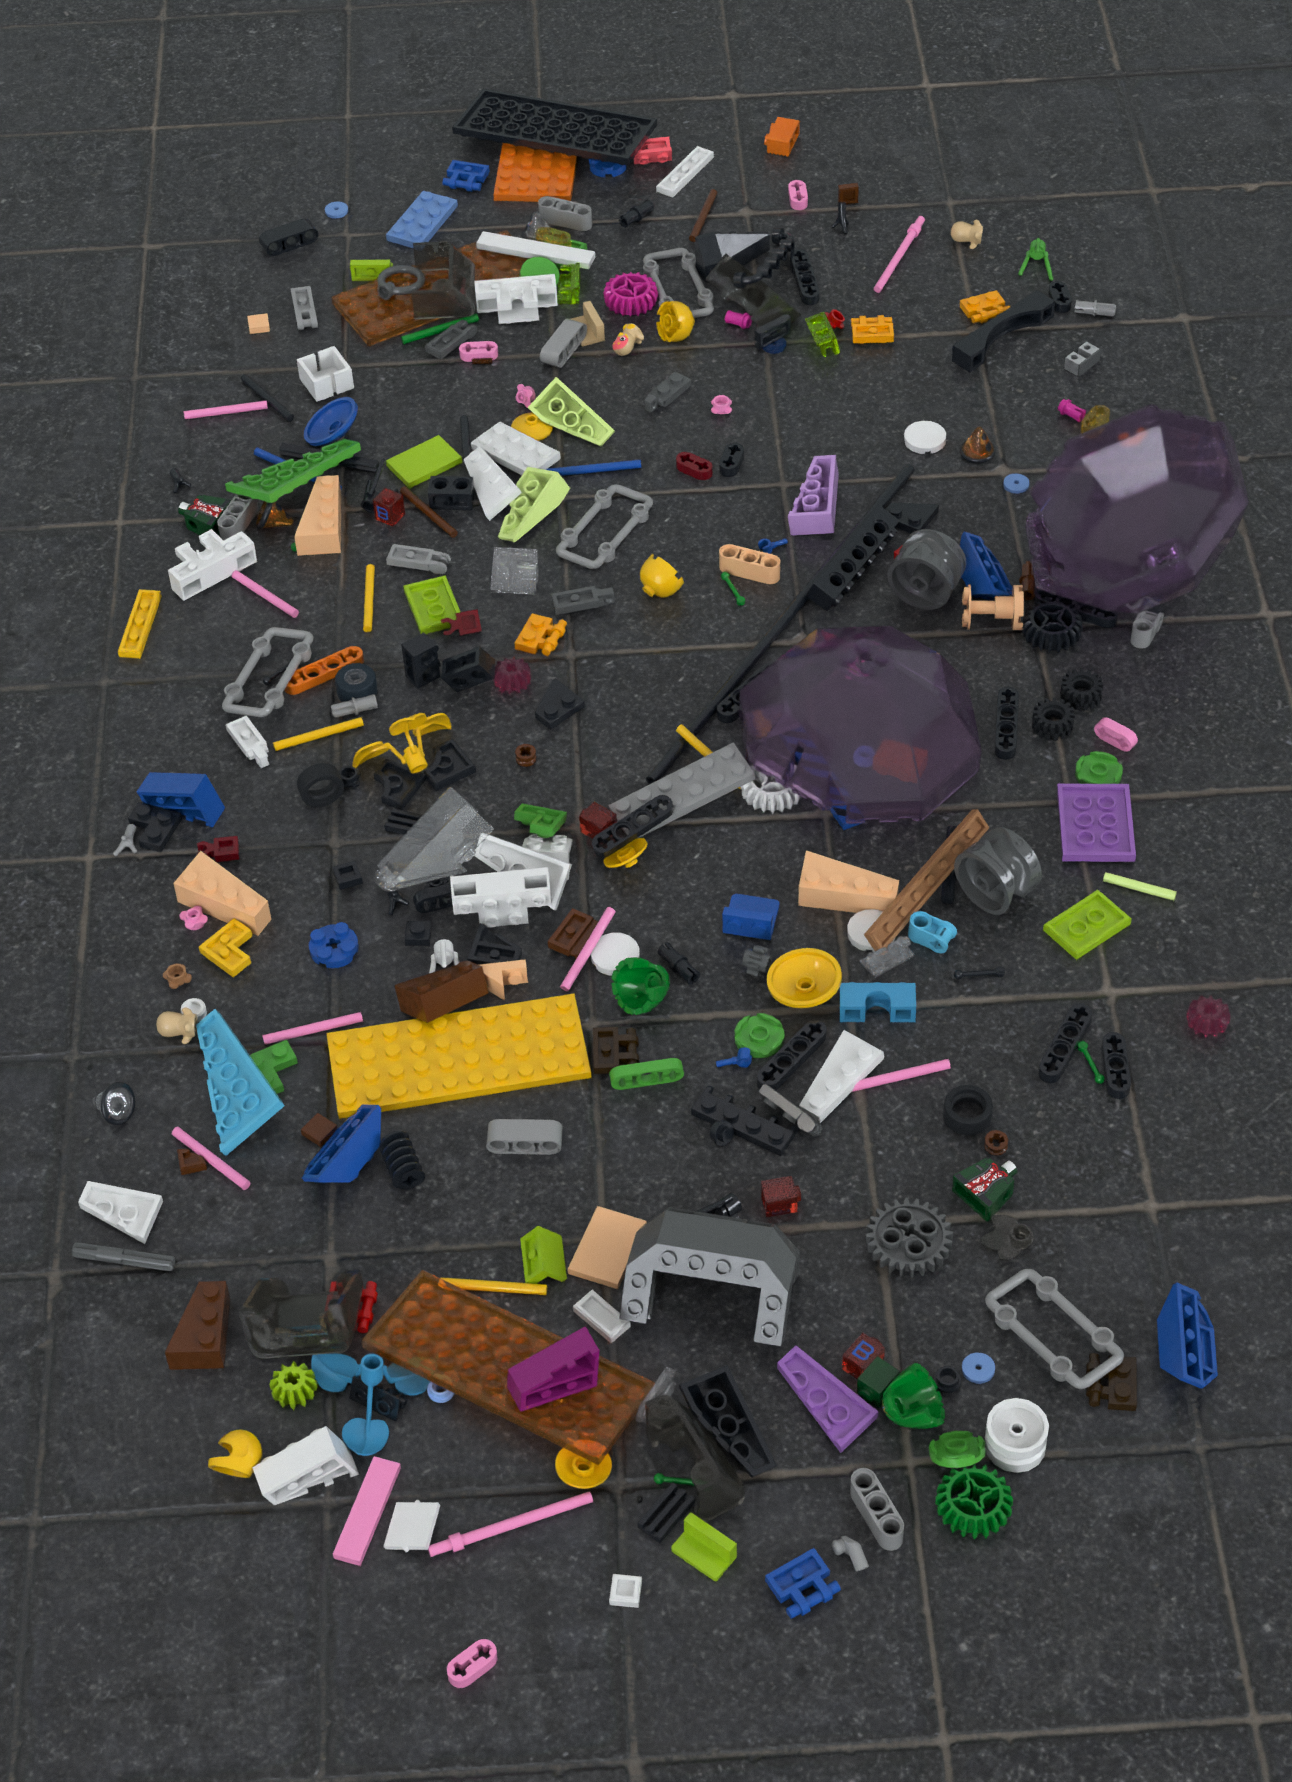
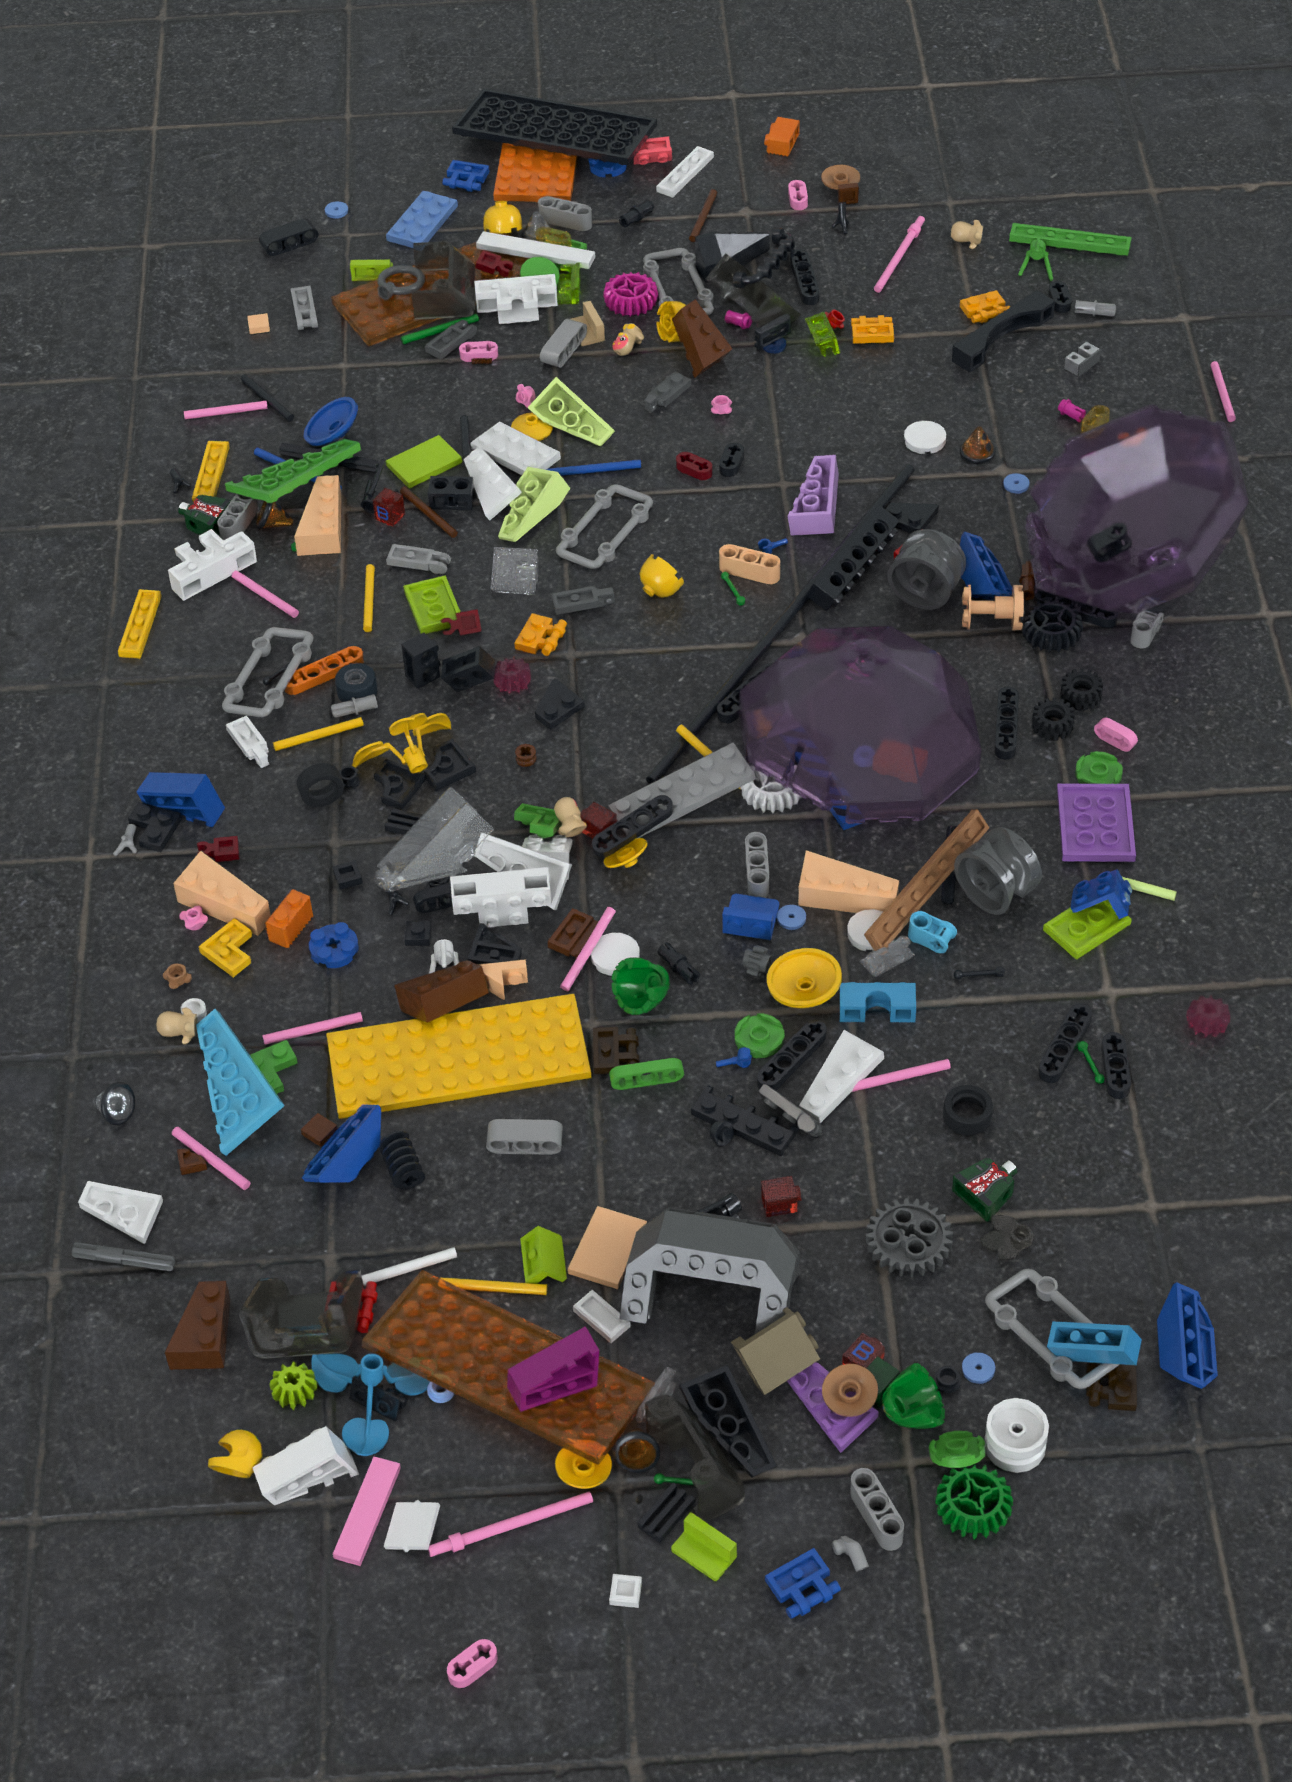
white piece [297,346,354,402] -> none
reddish brown bush [984,1130,1008,1156] -> none
none -> yellow tile [192,441,229,501]
none -> orange brick [265,889,313,948]
none -> white bar [352,1247,457,1287]
none -> dark red plate [475,250,513,277]
none -> yellow cylinder [483,201,523,234]
none -> tan animal [554,797,587,837]
none -> hat [613,1427,661,1473]
none -> reddish brown wedge [672,299,732,378]
none -> dark tan panel [731,1307,820,1395]
none -> light grey beam [745,832,769,898]
none -> medium blue wheel [777,905,806,930]
none -> medium nougat dish [821,165,860,190]
none -> medium nougat dish [822,1364,878,1417]
none -> bright green plate [1009,223,1131,256]
none -> dark azure brick [1047,1321,1142,1365]
none -> blue bracket [1071,869,1132,919]
none -> black piece [1087,523,1133,563]
none -> bright pink bar [1210,361,1236,422]

